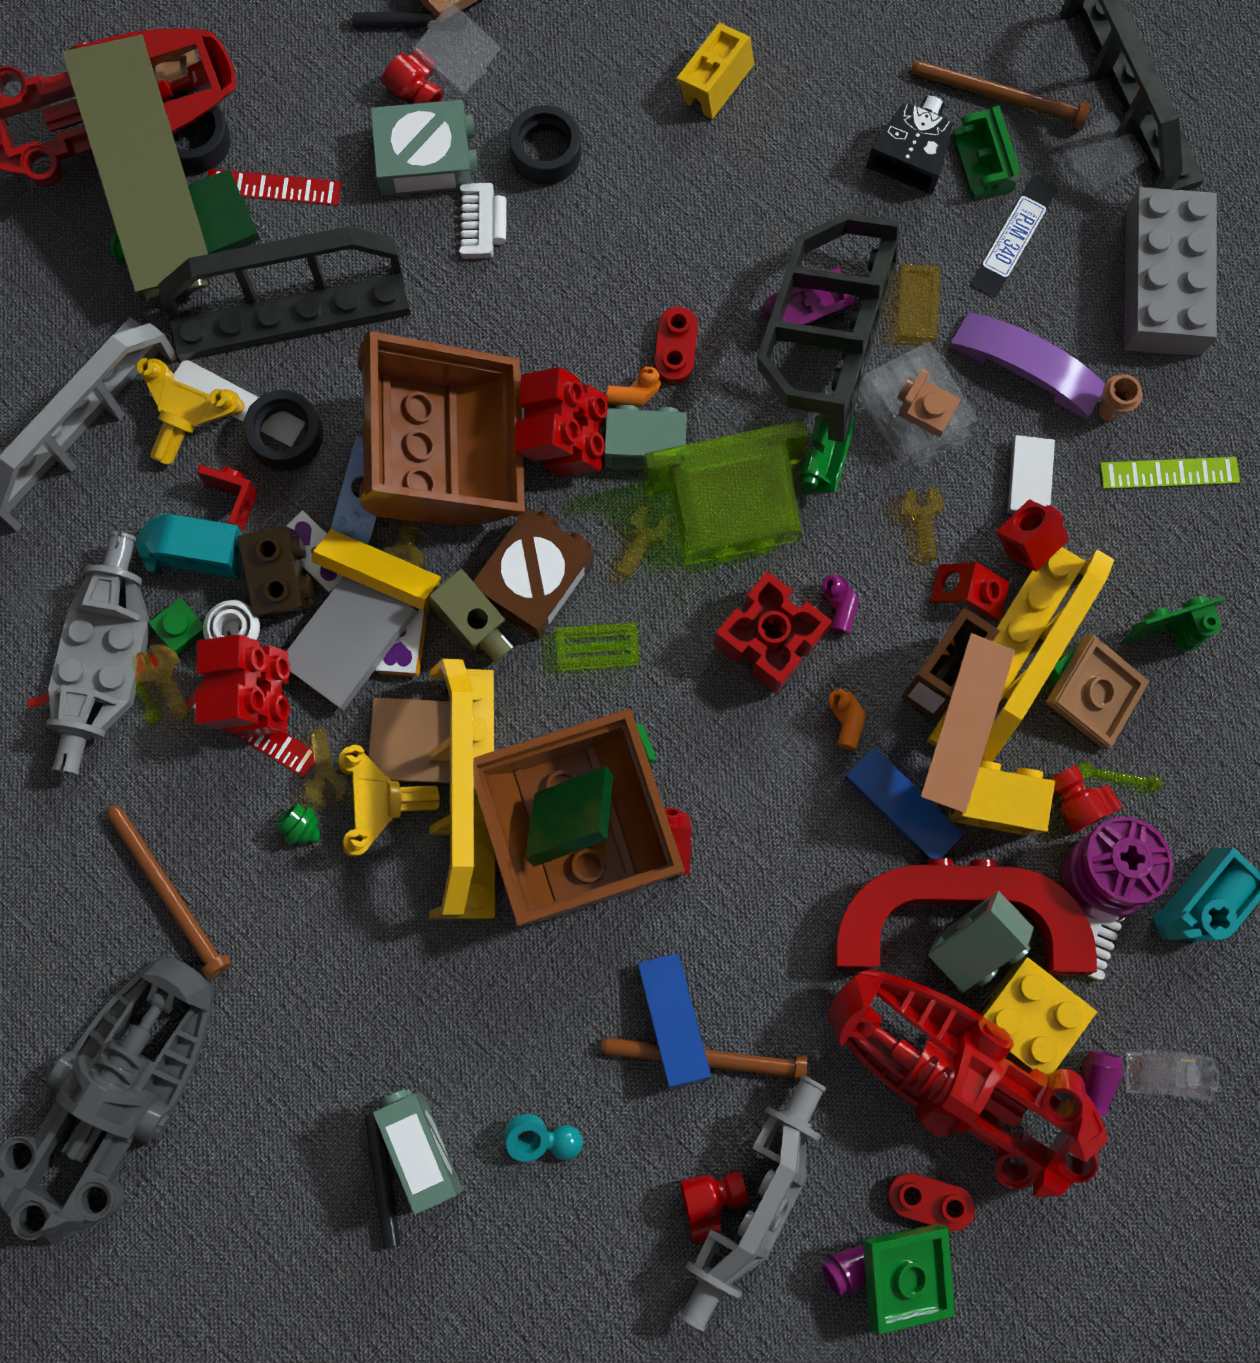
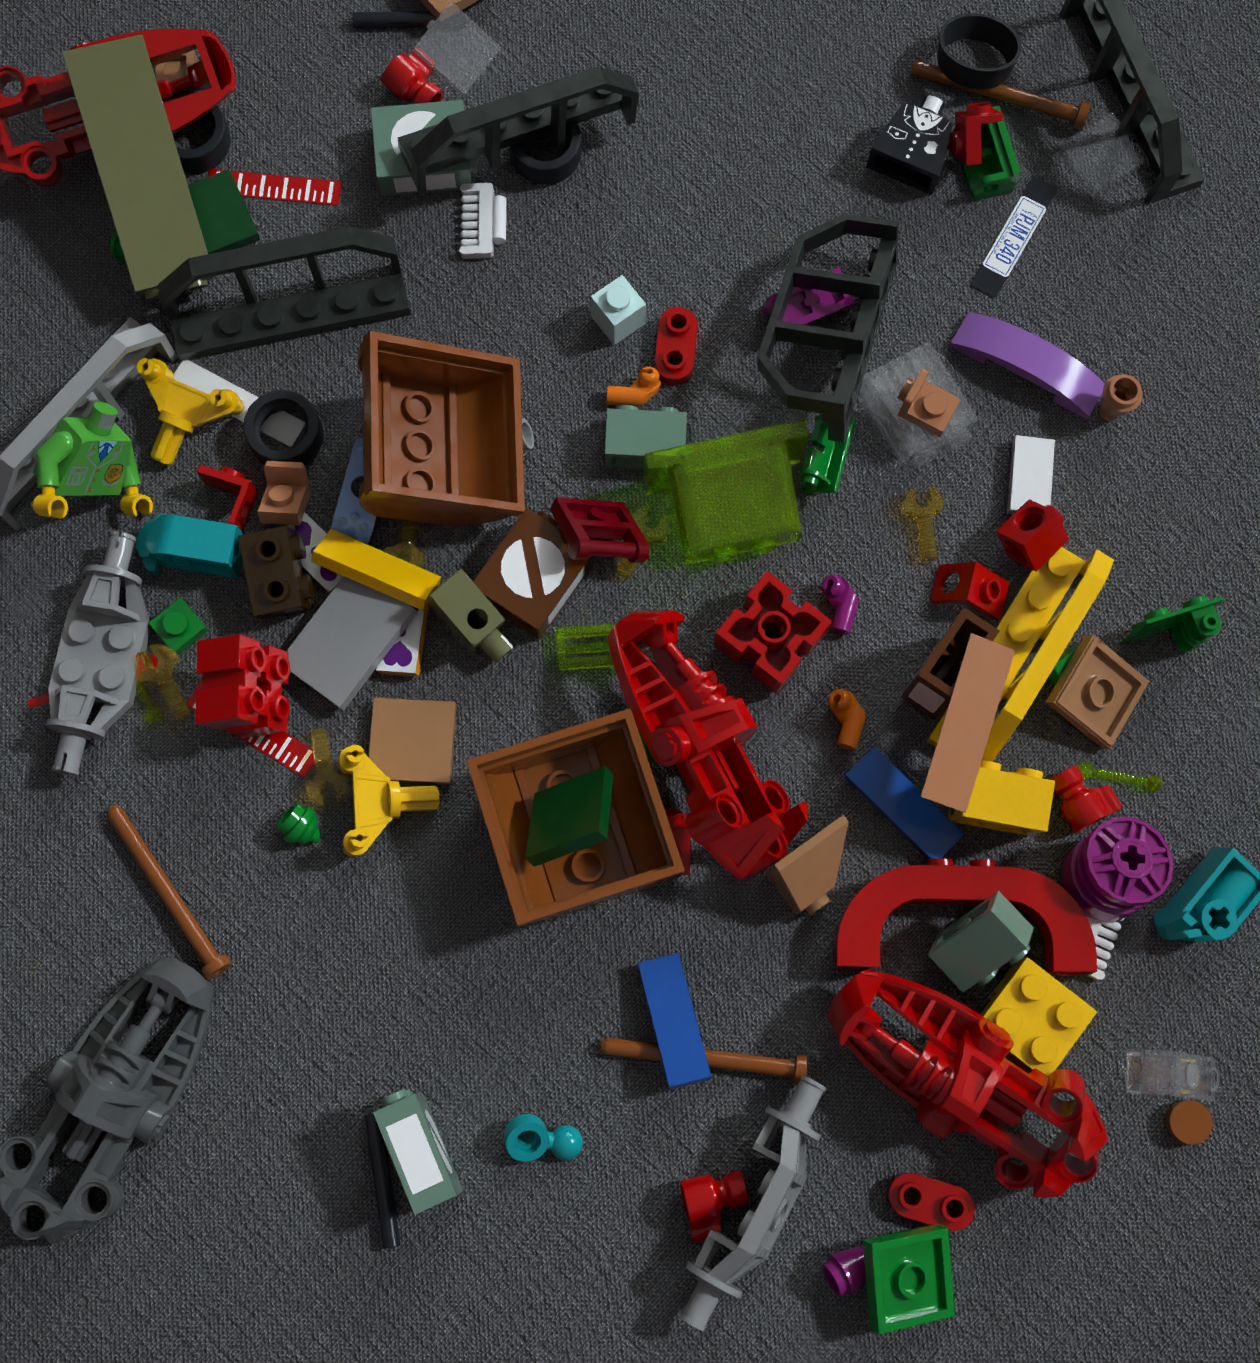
white cone [203,600,260,640] -> none
yellow plate [429,659,495,919] -> none
red brick [514,367,608,477] -> none
yellow hinge [677,22,754,119] -> none
clear yellow tile [896,263,941,344] -> none
magenta cone [1082,1049,1125,1117] -> none
lime sticker [1101,457,1240,489] -> none
light grey brick [1124,187,1217,356] -> none
none -> bright green torso [32,401,153,519]
none -> nougat bracket [257,461,311,526]
none -> pearl dark grey plate [397,66,639,195]
none -> dark red plate [550,497,649,563]
none -> light aqua brick [591,275,646,345]
none -> red piece [607,610,808,880]
none -> medium nougat slope [767,814,849,916]
none -> black tyre [937,13,1022,89]
none -> red bracket [950,102,1003,166]
none -> dark orange tile [1165,1100,1213,1145]

